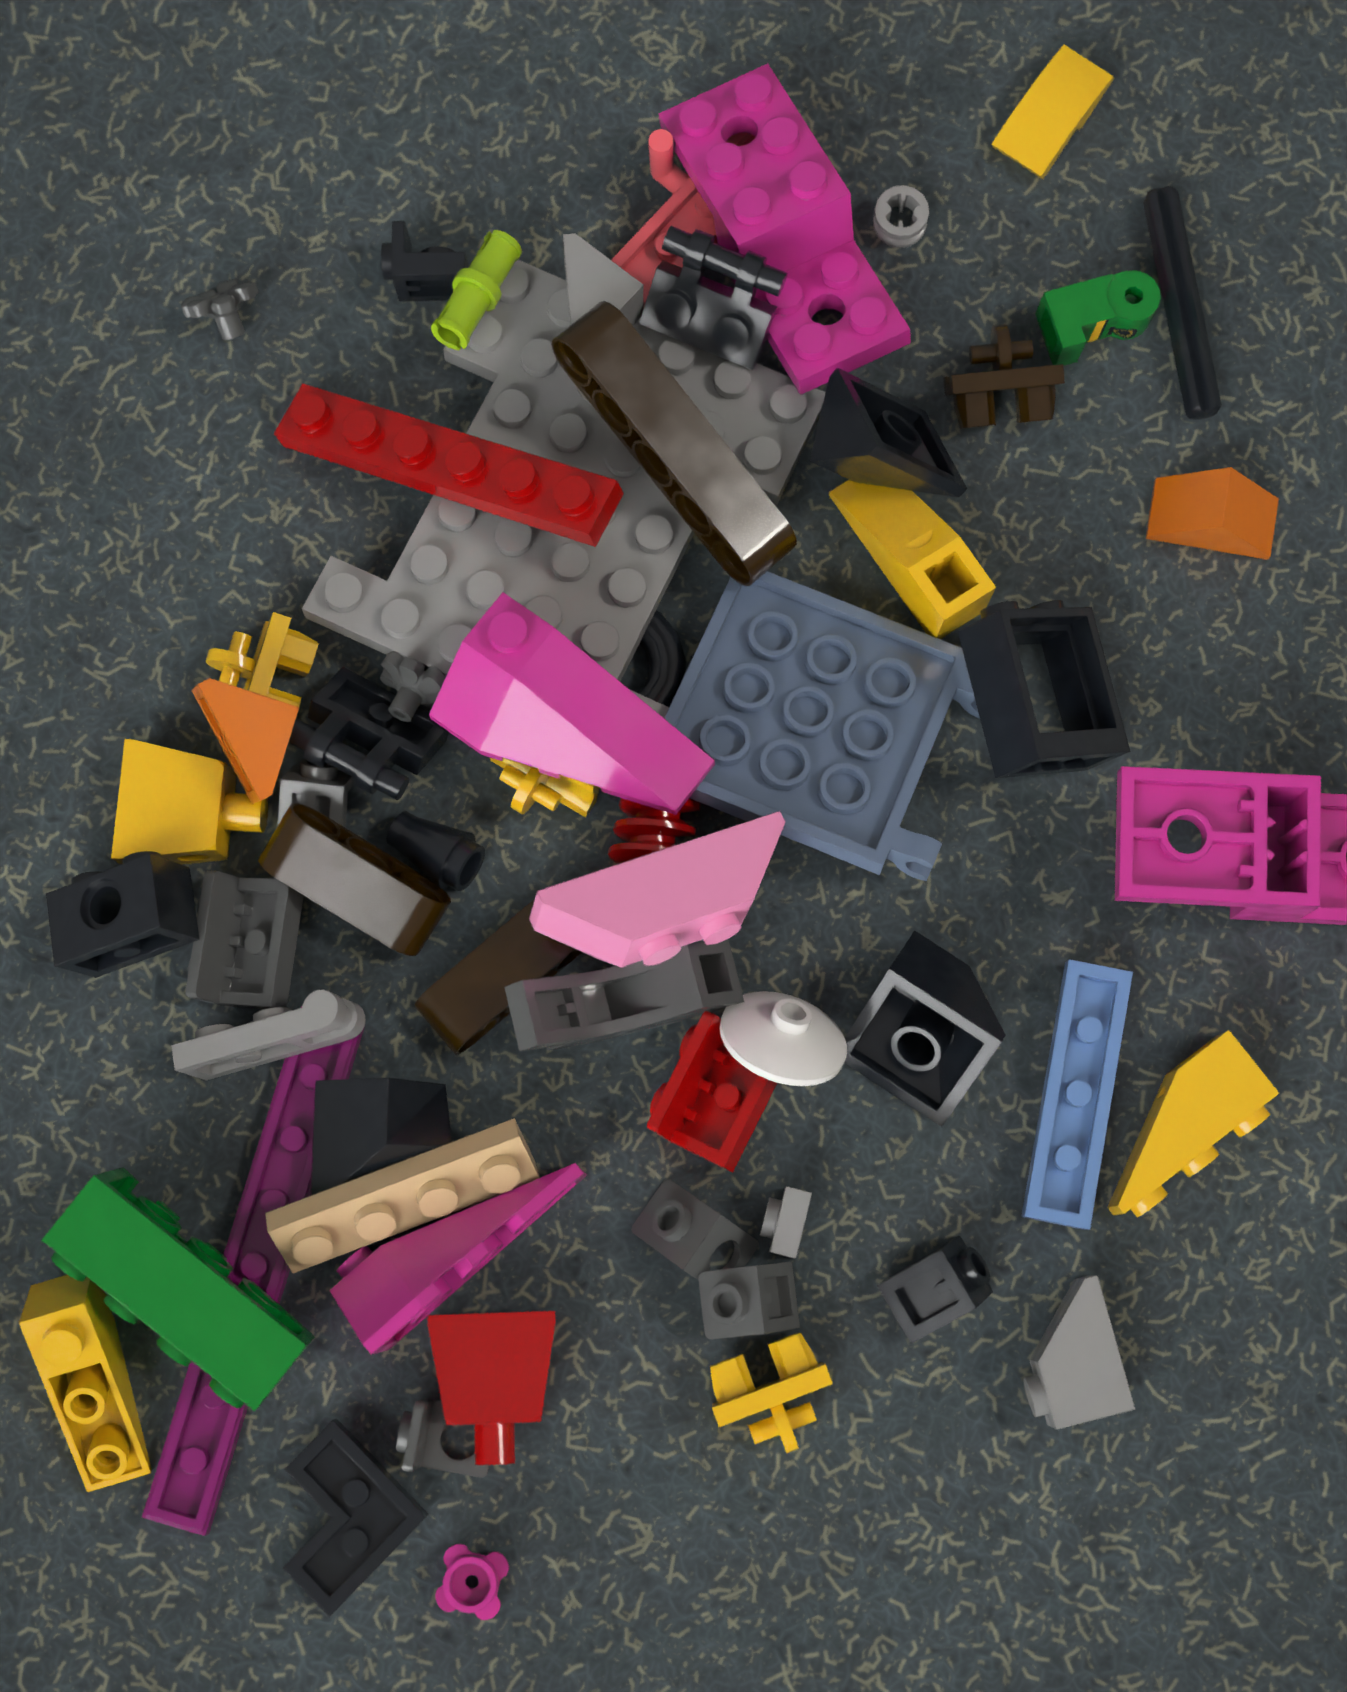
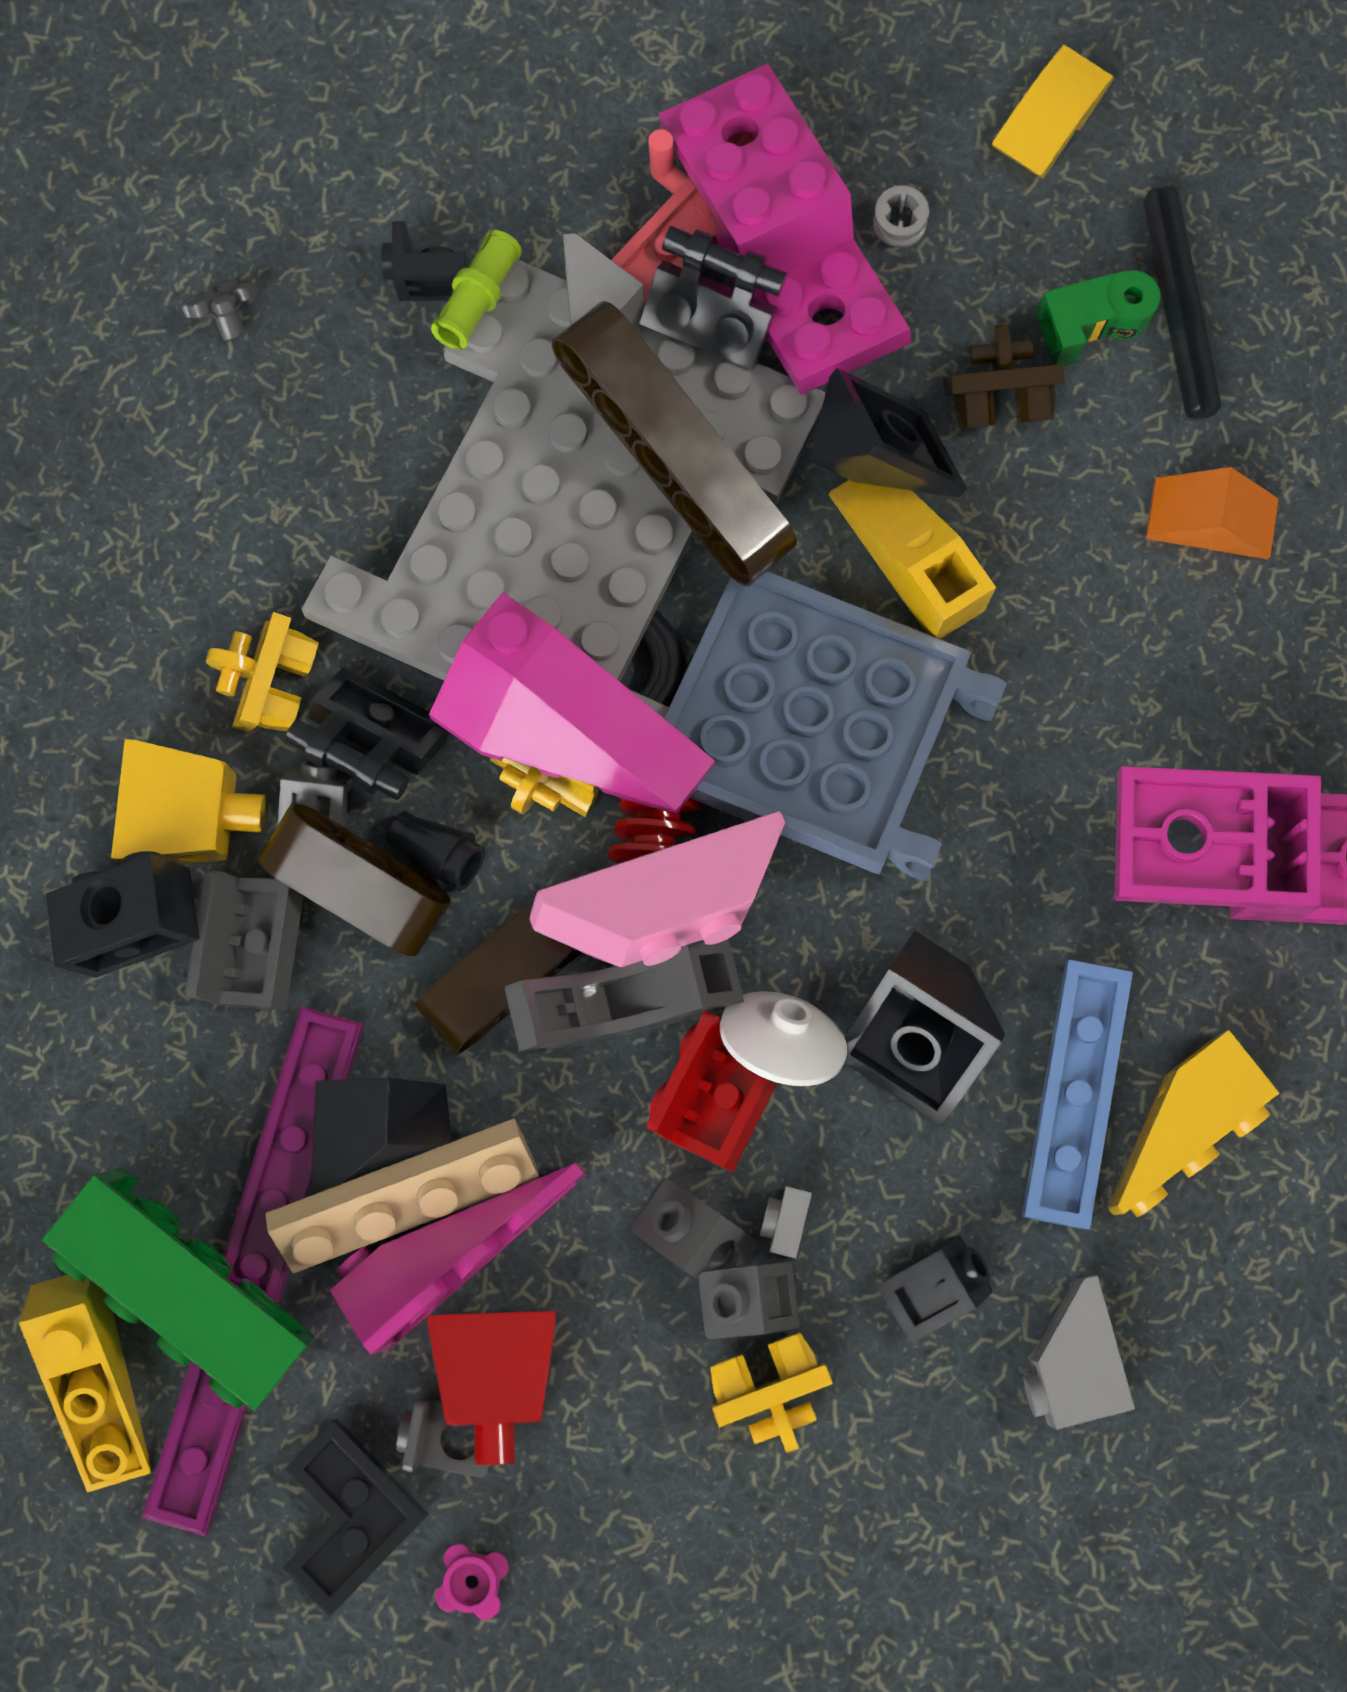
light grey plate [171,990,365,1081] -> none
orange slope [191,678,299,804] -> none
red plate [274,383,624,547] -> none
dark grey plant [380,652,446,722] -> none
black window [958,600,1131,778] -> none

